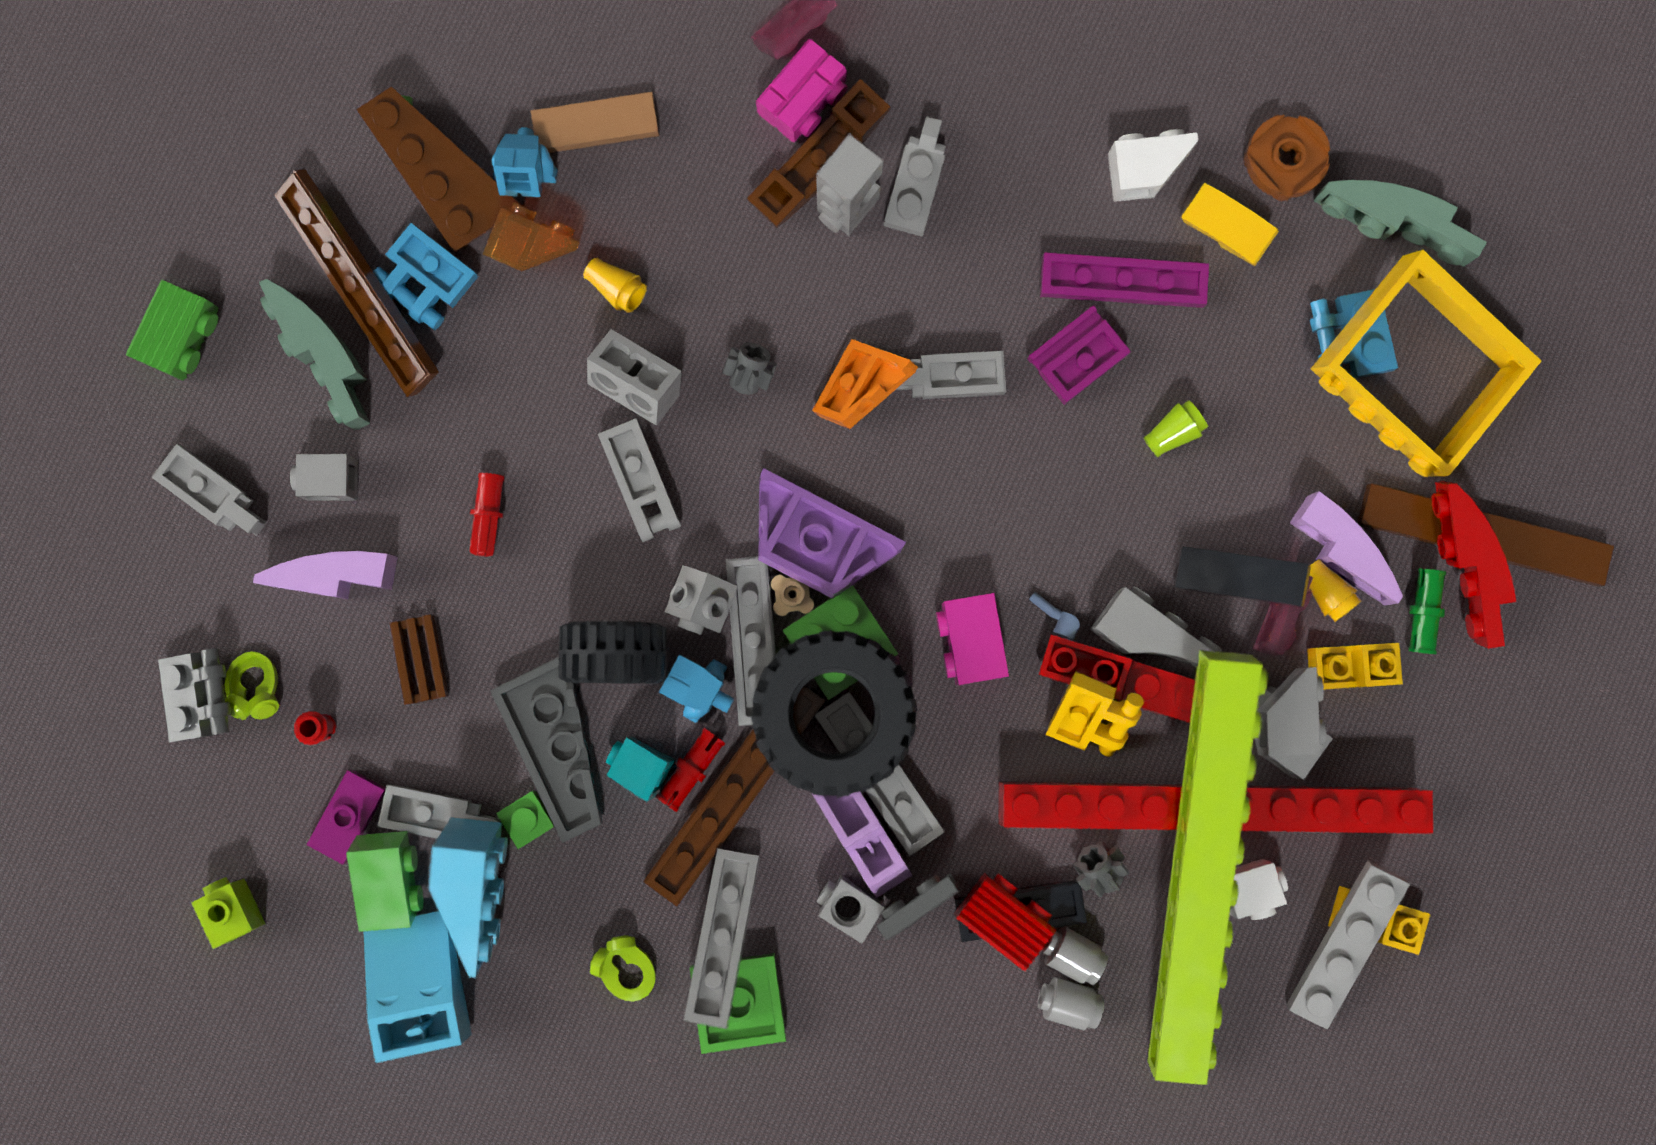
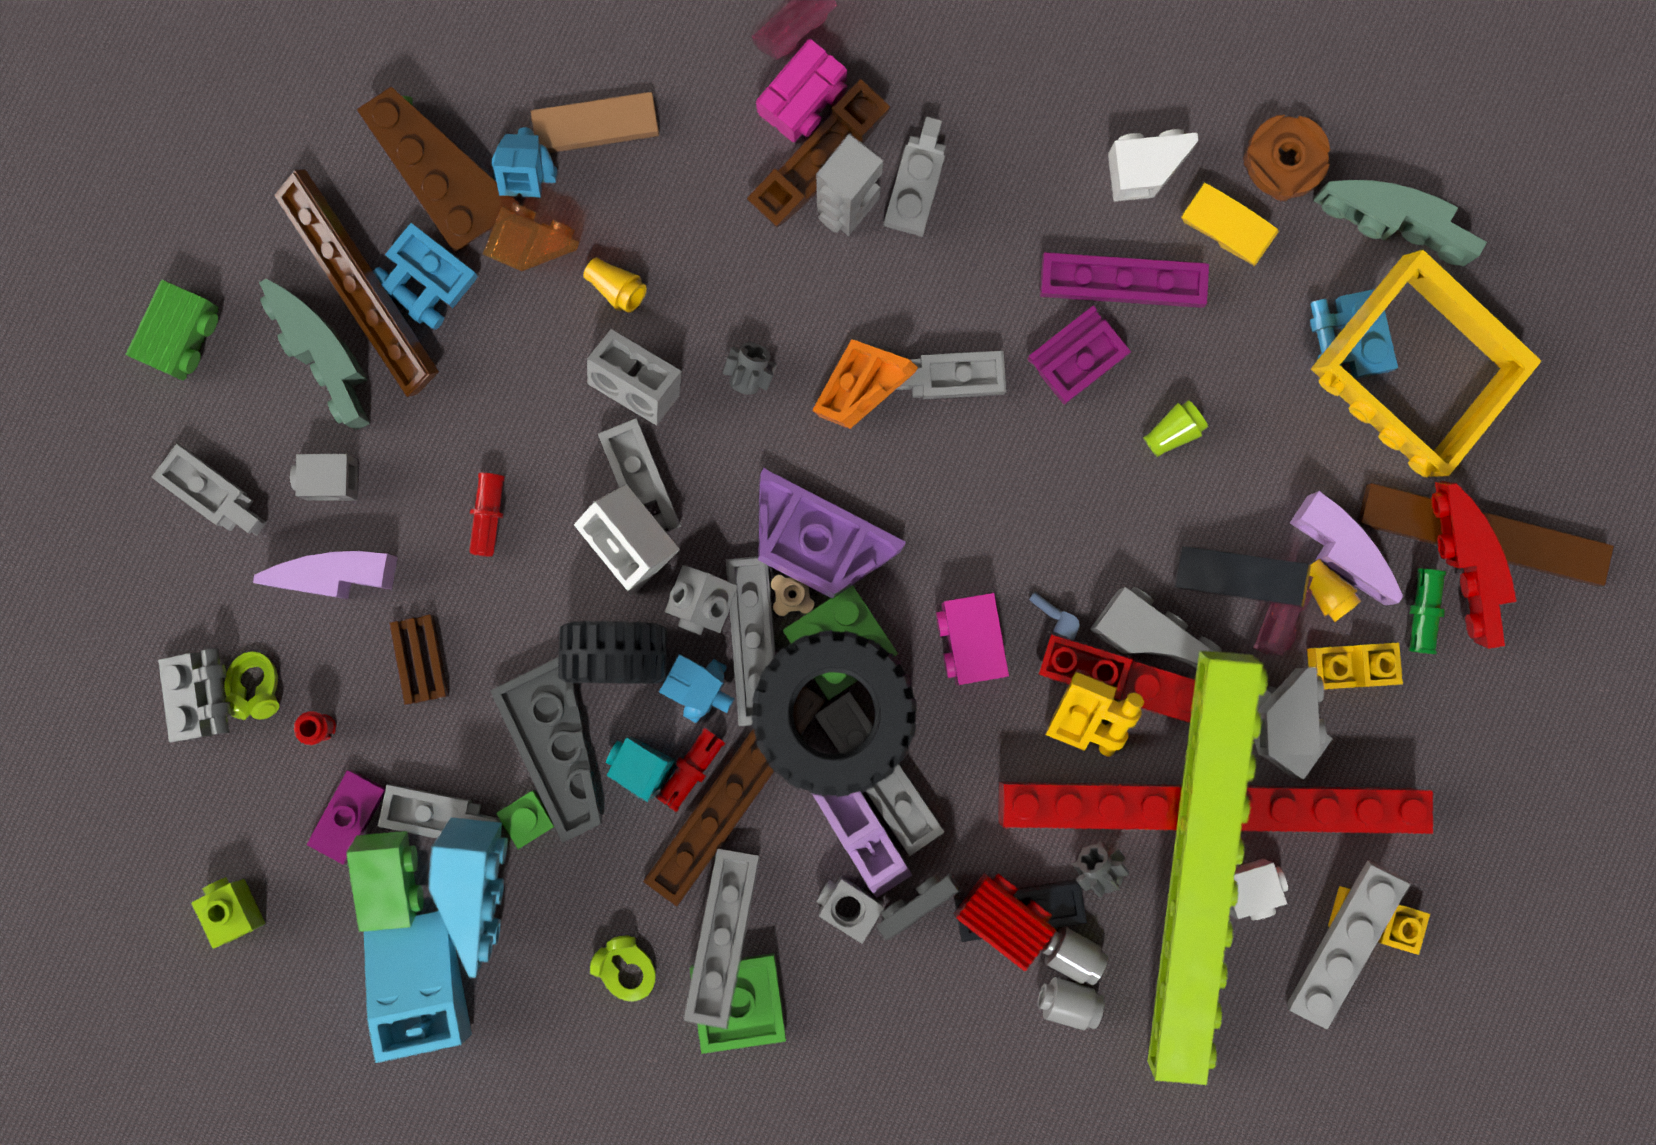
none -> white slope [574,484,680,596]

